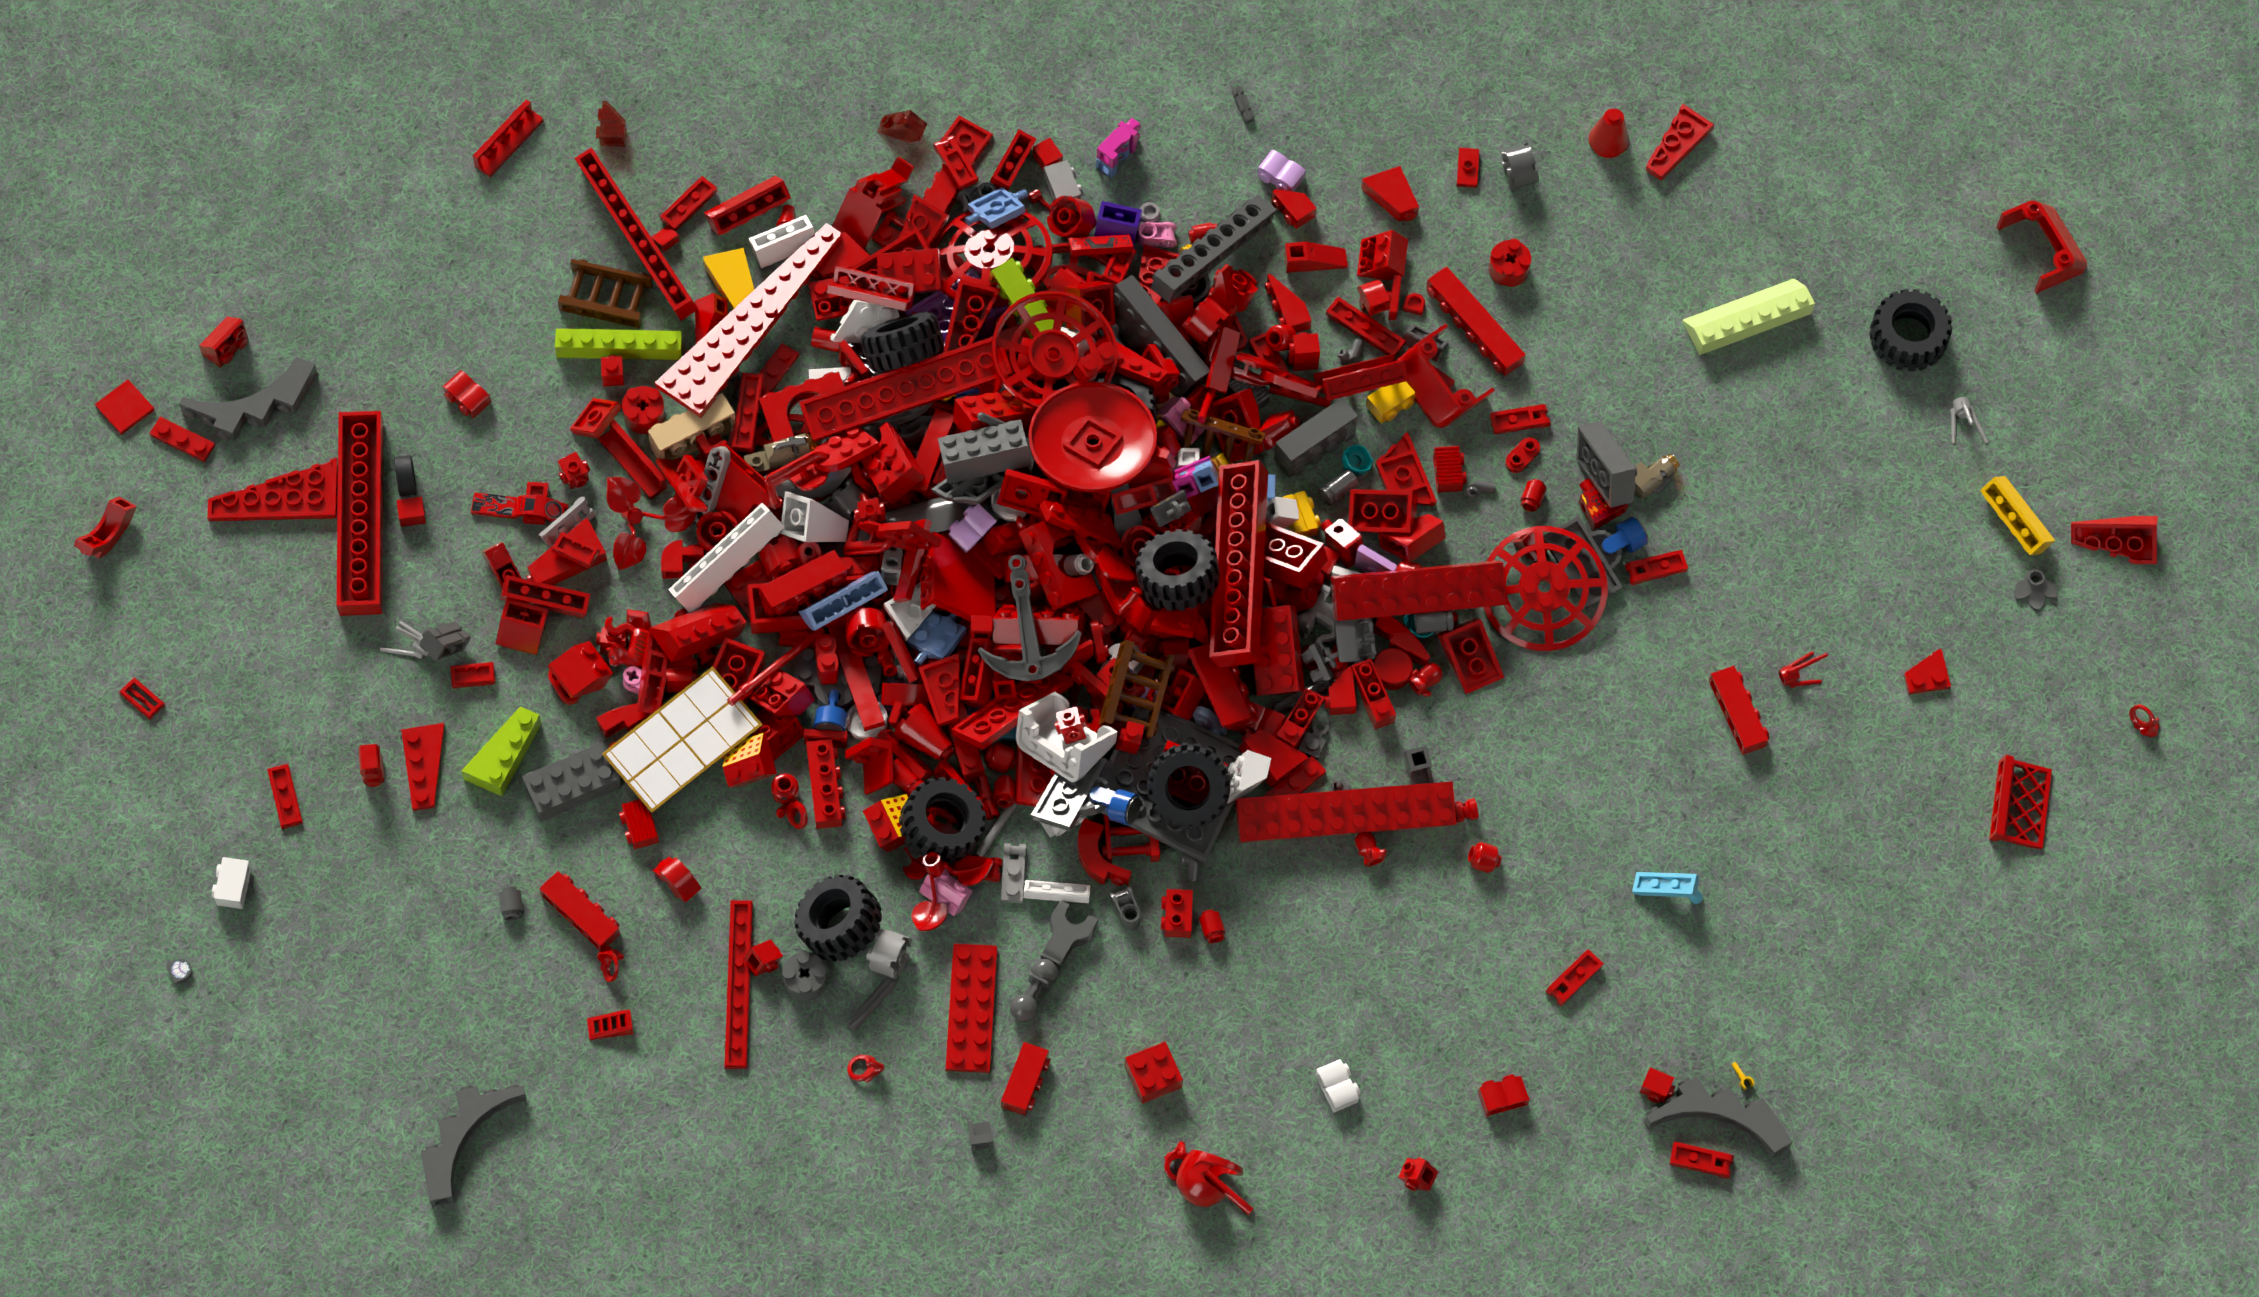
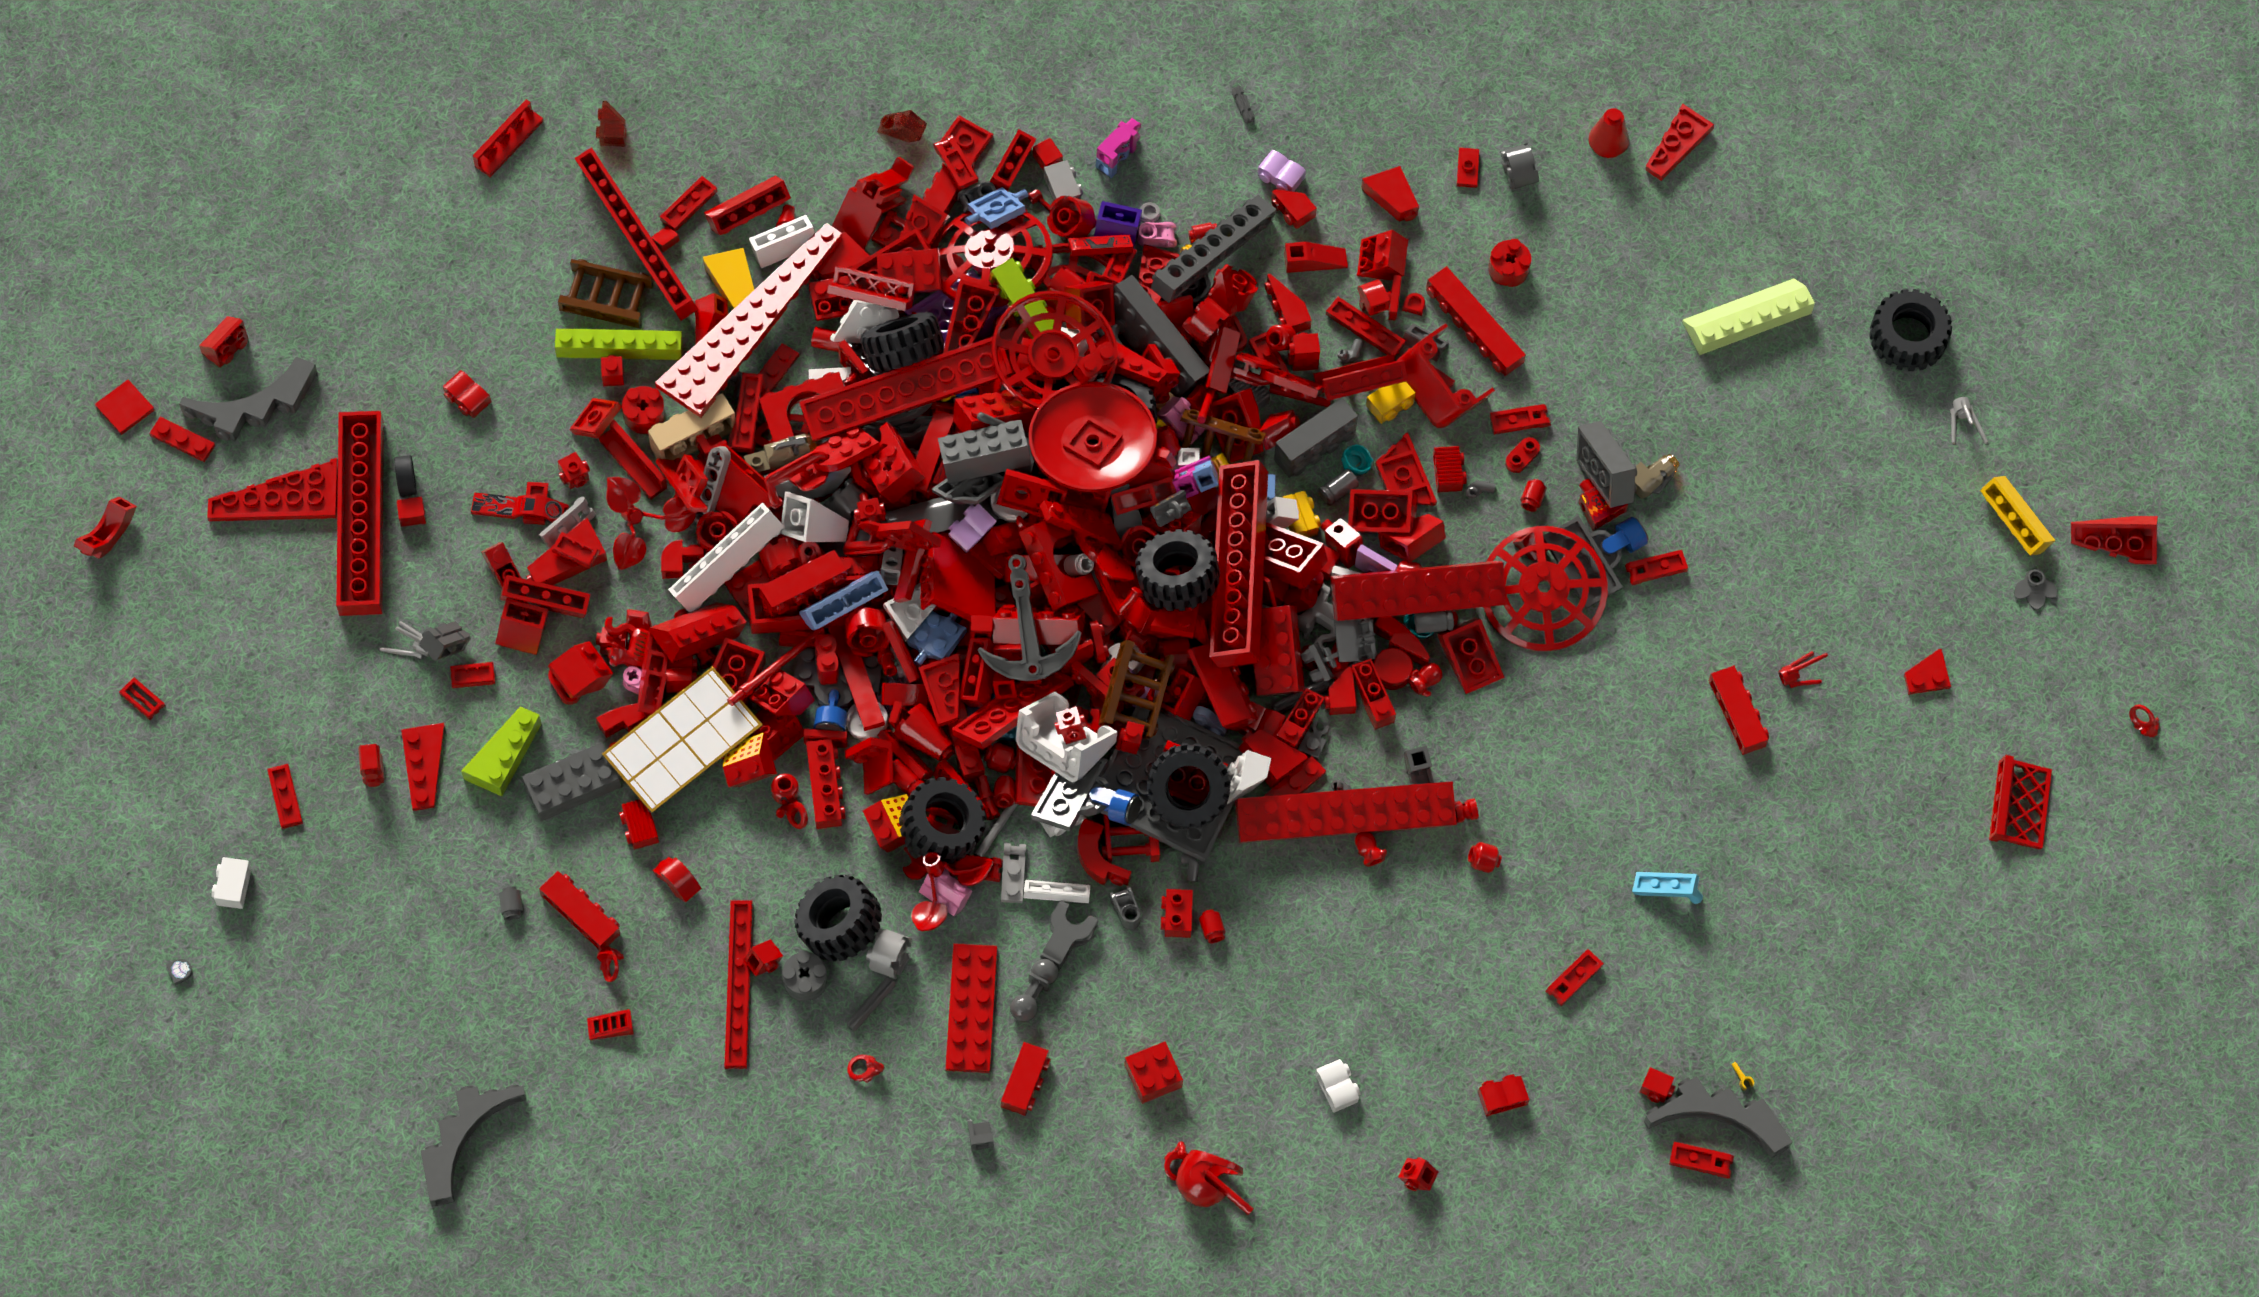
red windscreen [1996,201,2087,294] -> none

